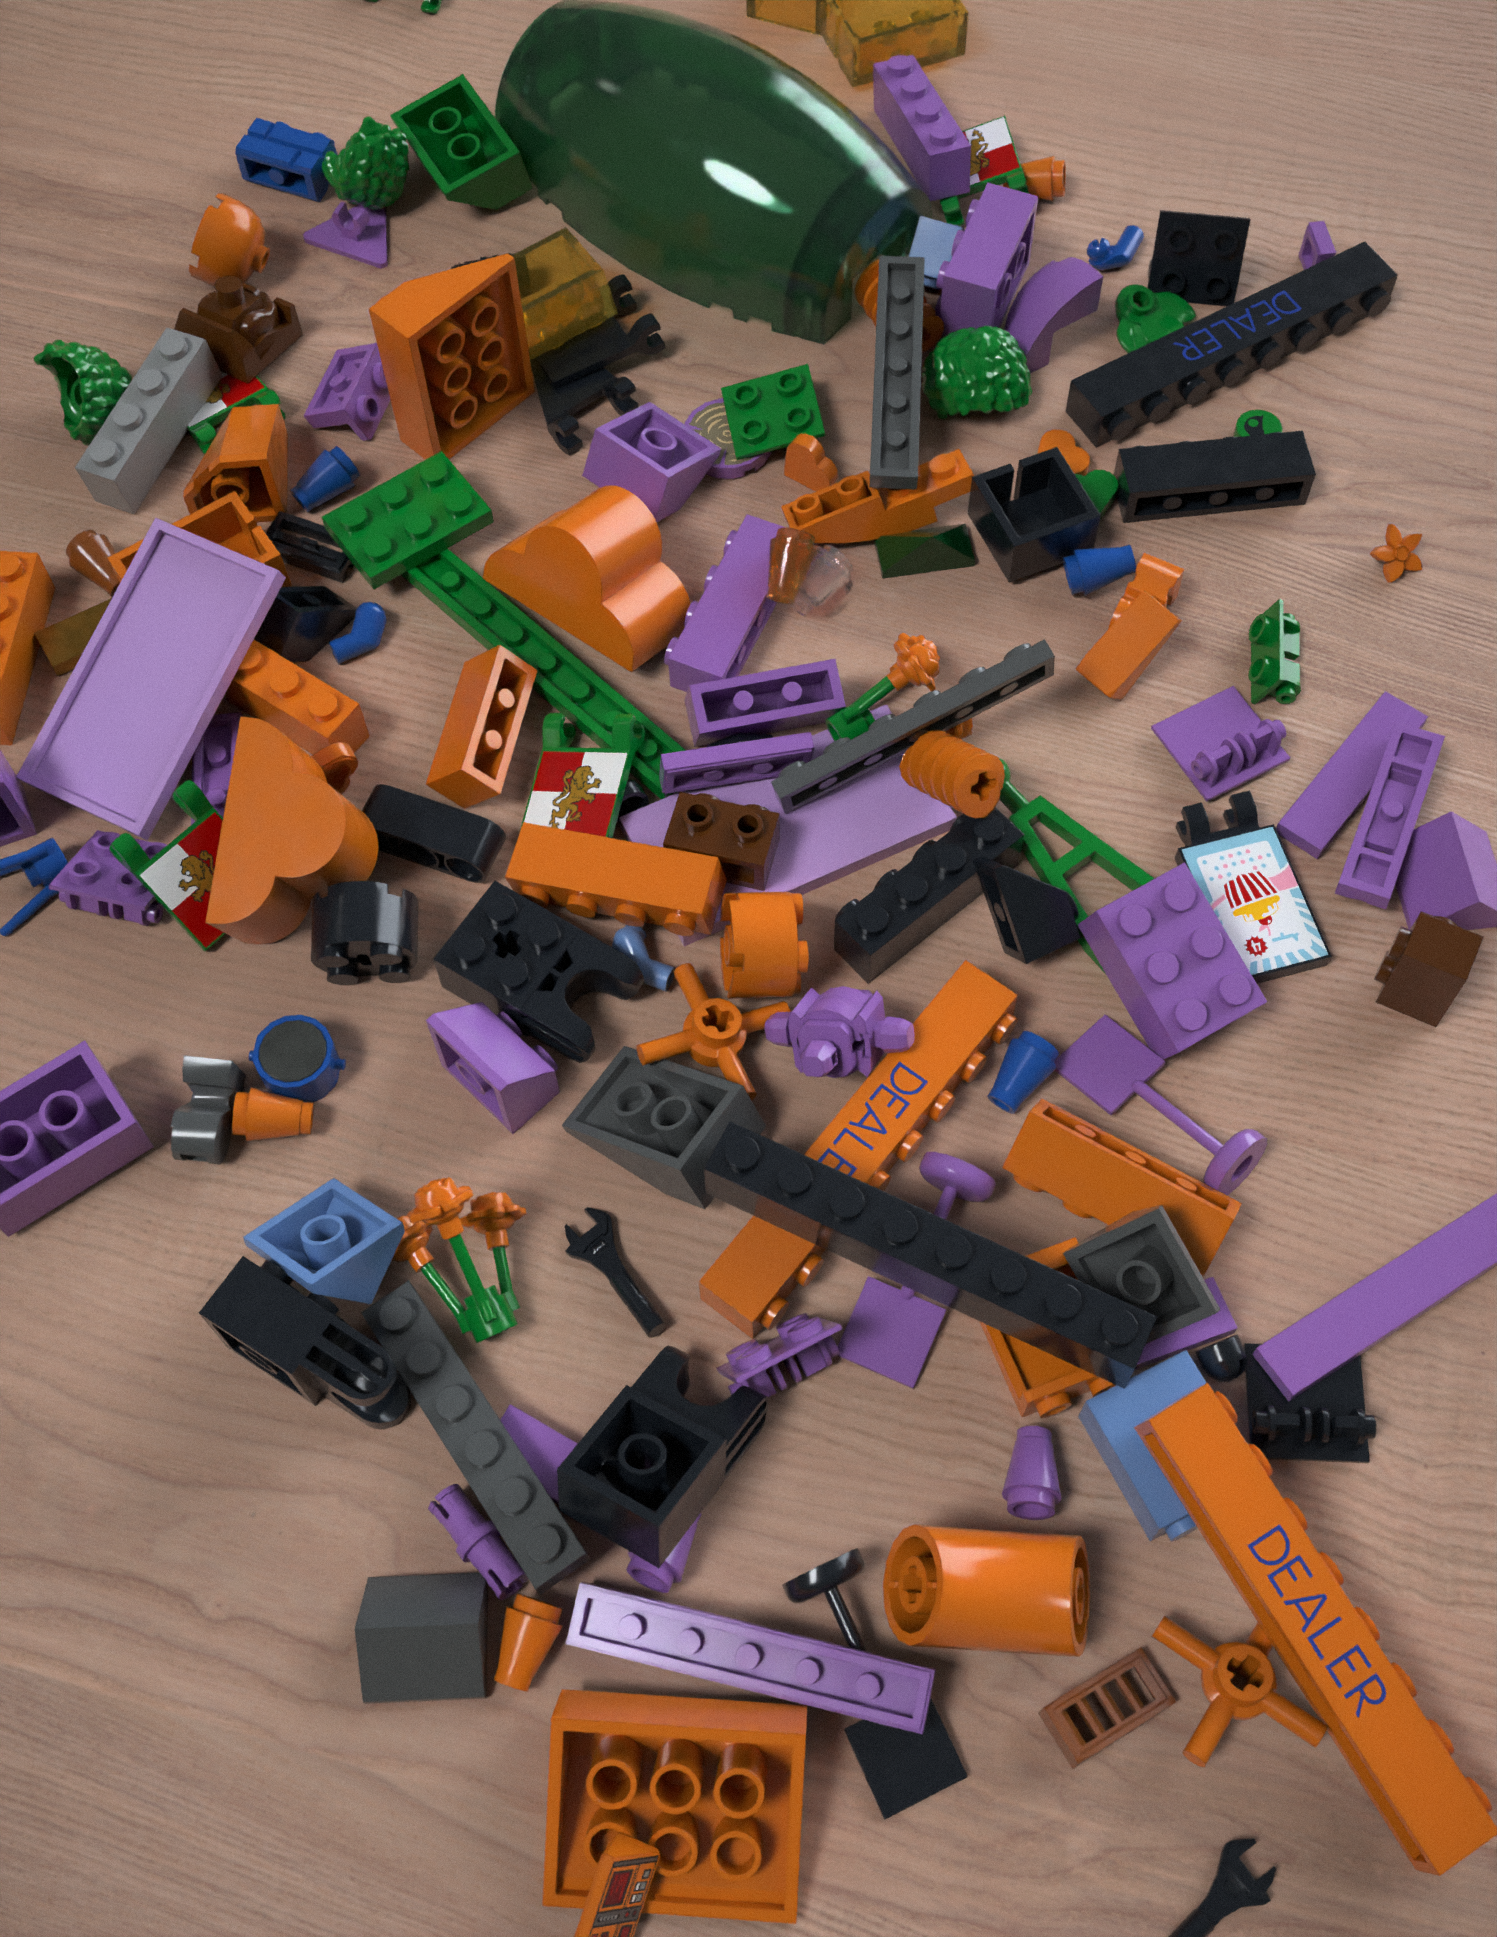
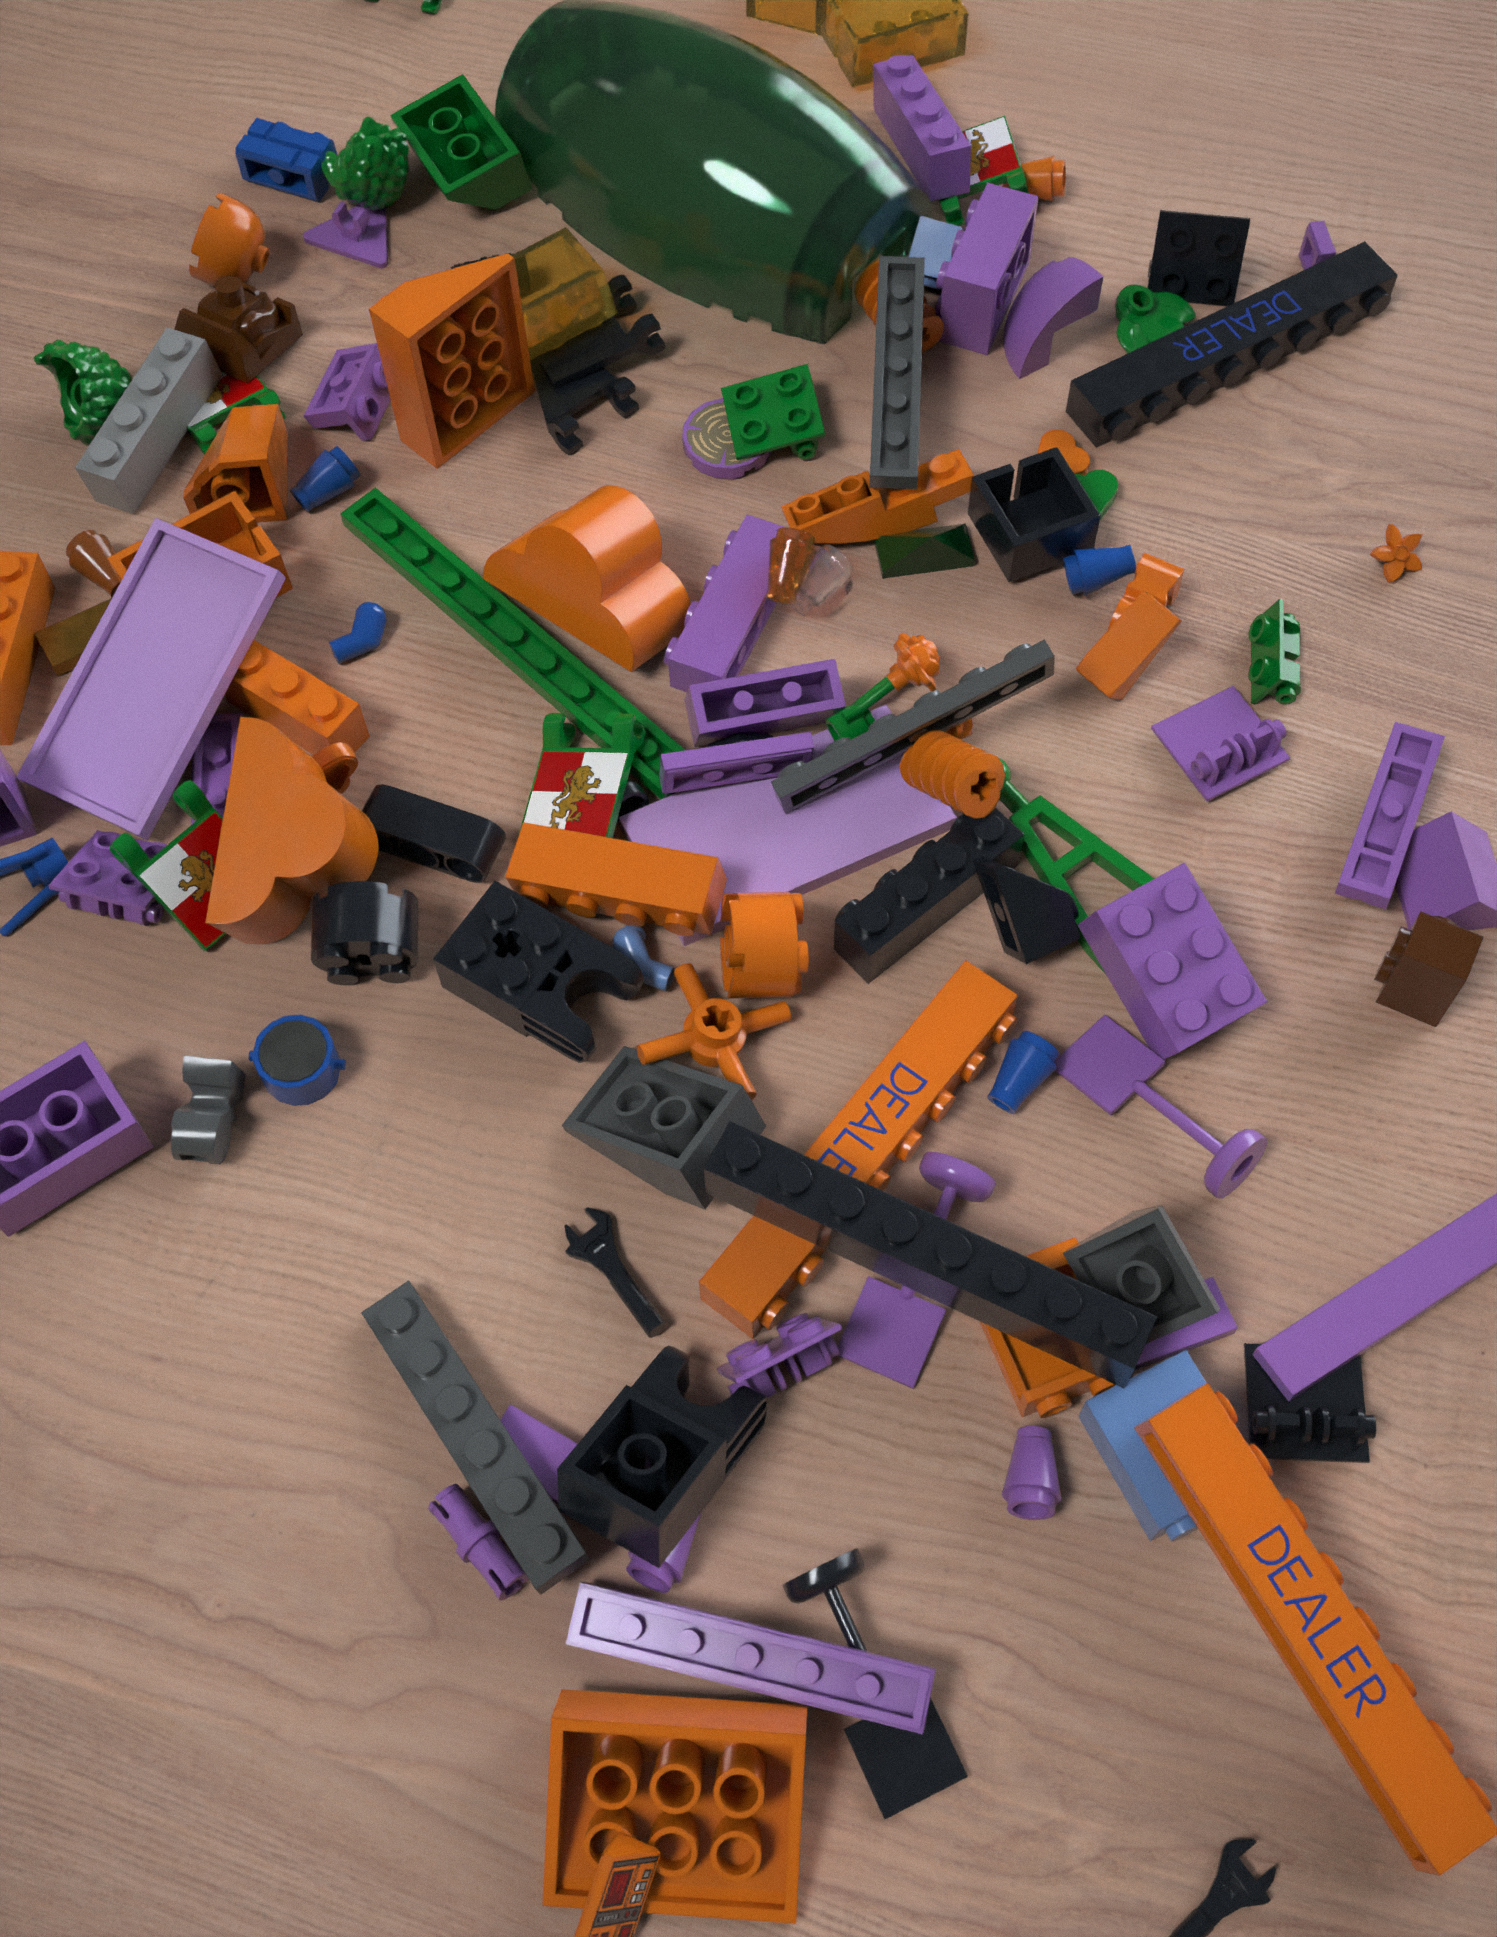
black brick [199,1256,411,1430] -> none
orange cone [232,1087,314,1141] -> none
medium blue slope [243,1178,405,1304] -> none
black slope [254,586,357,663] -> none
black tile [266,511,354,583] -> none
green plate [322,451,494,590] -> none
dark grey slope [355,1573,488,1704] -> none
plant [391,1177,527,1343] -> none
orange brick [425,645,538,809] -> none
medium lavender slope [426,1002,560,1134] -> none
orange cone [494,1593,563,1692] -> none
medium lavender slope [582,402,721,522] -> none
reddish brown brick [663,792,780,891] -> none
medium lavender piece [765,986,915,1078] -> none
orange tile [784,434,838,491] -> none
orange brick [883,1524,1090,1657] -> none
green hair [921,326,1033,420] -> none
orange brick [1002,1098,1242,1276] -> none
dark orange slope [1038,1648,1176,1769] -> none
blue arm [1086,225,1144,271] -> none
black brick [1114,430,1316,523] -> none
orange bar [1152,1615,1328,1767] -> none
tile [1175,790,1332,984] -> none
black hinge [1196,1334,1247,1382] -> none
green tile [1233,410,1282,437] -> none
medium lavender tile [1276,691,1428,859] -> none

